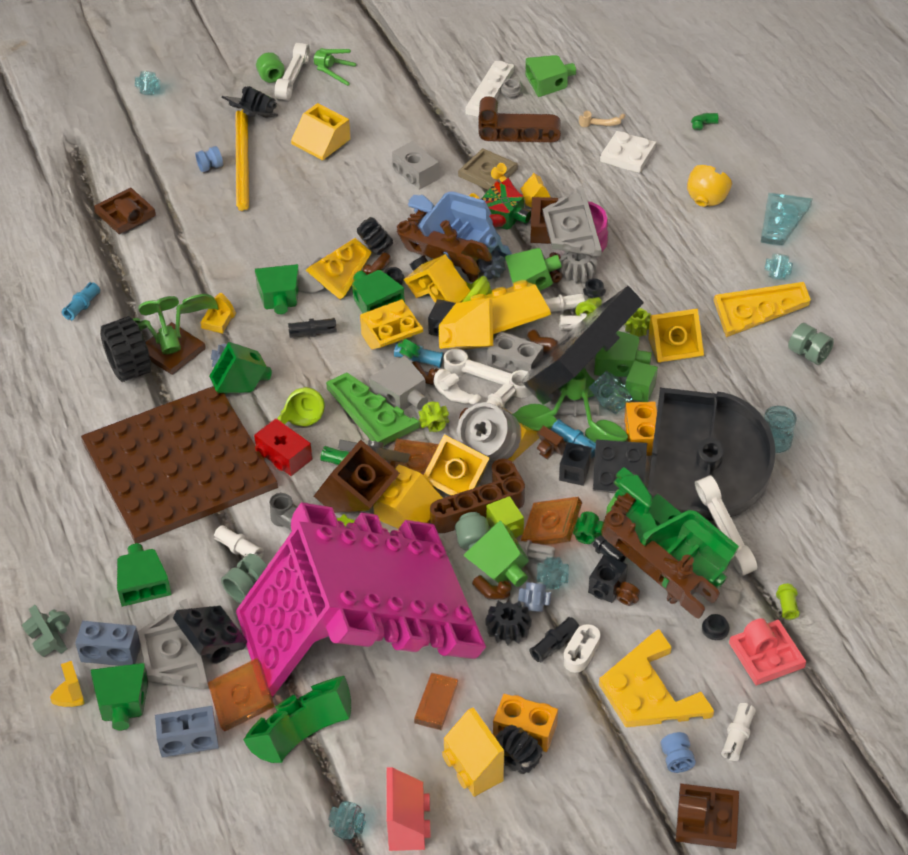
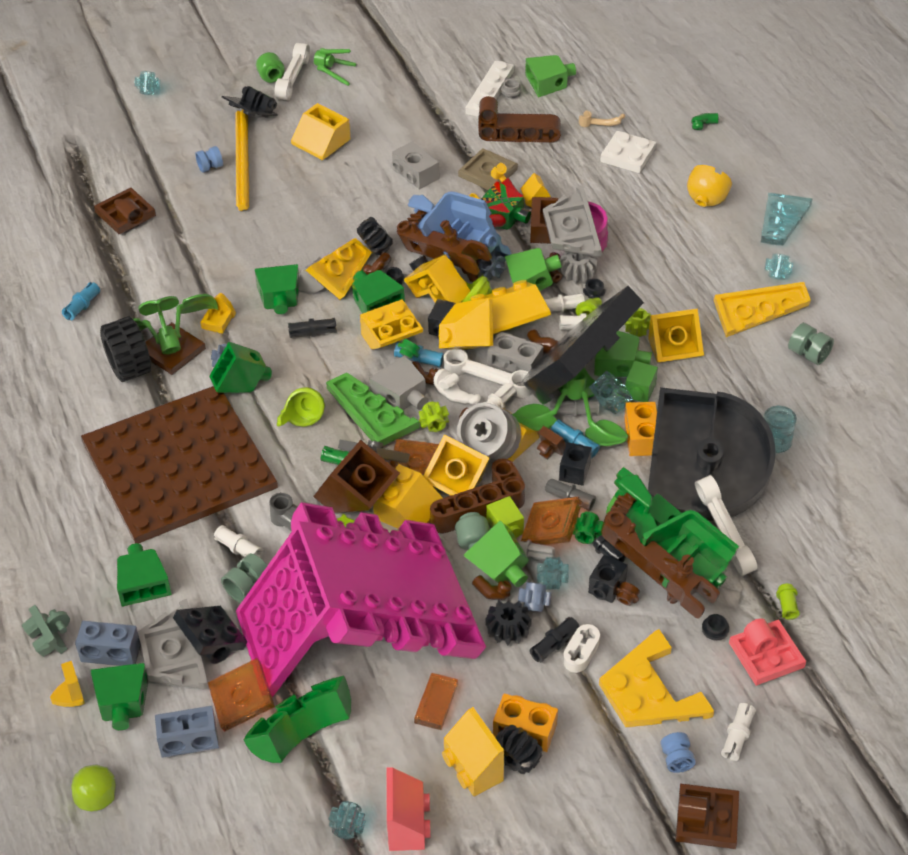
red brick [254,418,313,476] -> none
black plate [593,440,647,493] -> none
none -> lime hair [71,764,116,812]
none -> dark grey axle [545,478,596,511]

